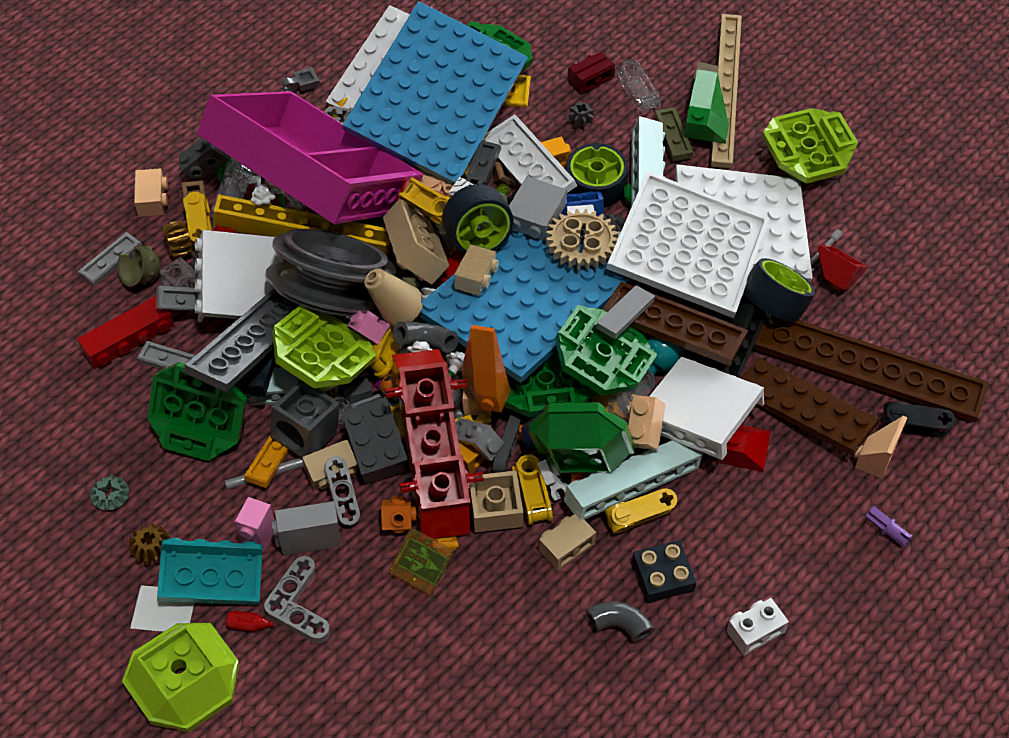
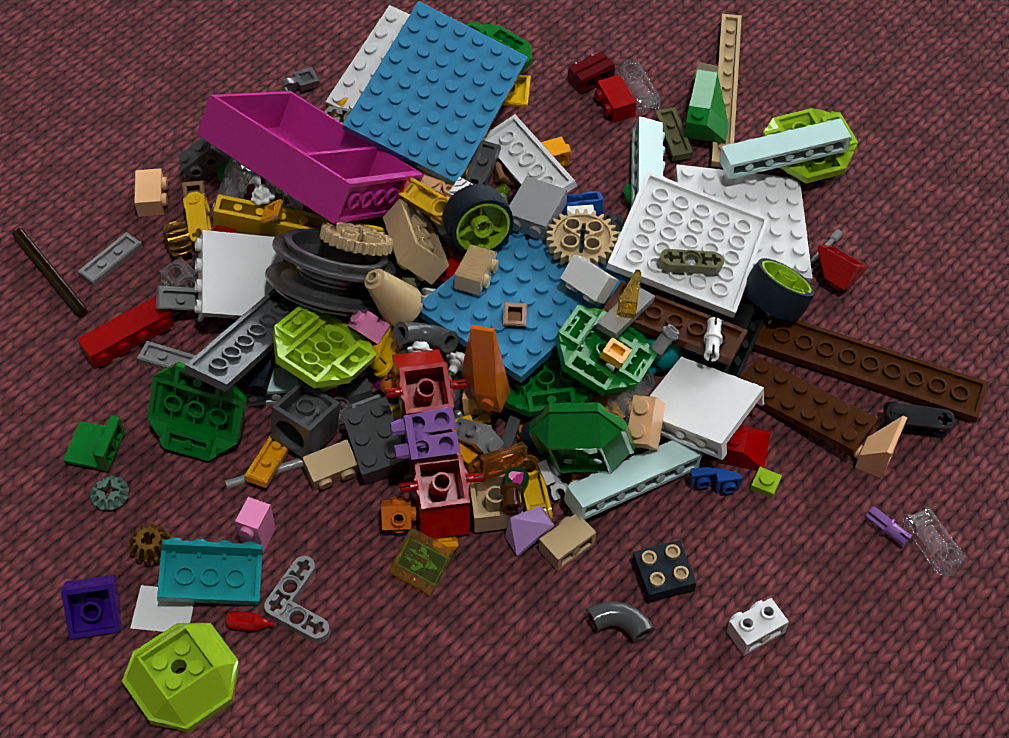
olive helmet [118,245,161,287] -> none
light grey brick [272,501,342,556] -> none
light grey beam [324,456,360,526] -> none
wheel [565,143,628,208] -> none
dark grey gear [569,102,594,128] -> none
yellow piece [604,488,677,534] -> none
none -> dark brown axle [12,228,88,317]
none -> dark purple slope [61,574,121,639]
none -> green bracket [64,415,125,472]
none -> light orange slope [260,199,283,224]
none -> tan gear [320,222,394,256]
none -> medium lavender hips [390,406,460,461]
none -> clear orange panel [472,441,528,481]
none -> reddish brown bush [500,482,524,515]
none -> medium nougat slope [503,302,527,327]
none -> dark green tile [504,467,529,491]
none -> lavender slope [505,506,554,556]
none -> white brick [560,254,618,304]
none -> red brick [595,74,636,123]
none -> light orange plate [599,338,632,369]
none -> clear yellow slope [617,269,641,319]
none -> light grey pin [651,324,679,355]
none -> olive beam [658,249,724,275]
none -> blue slope [688,468,742,494]
none -> white pin [704,317,723,361]
none -> light aqua brick [719,119,851,179]
none -> lime plate [750,467,782,499]
none -> clear piece [903,507,965,577]

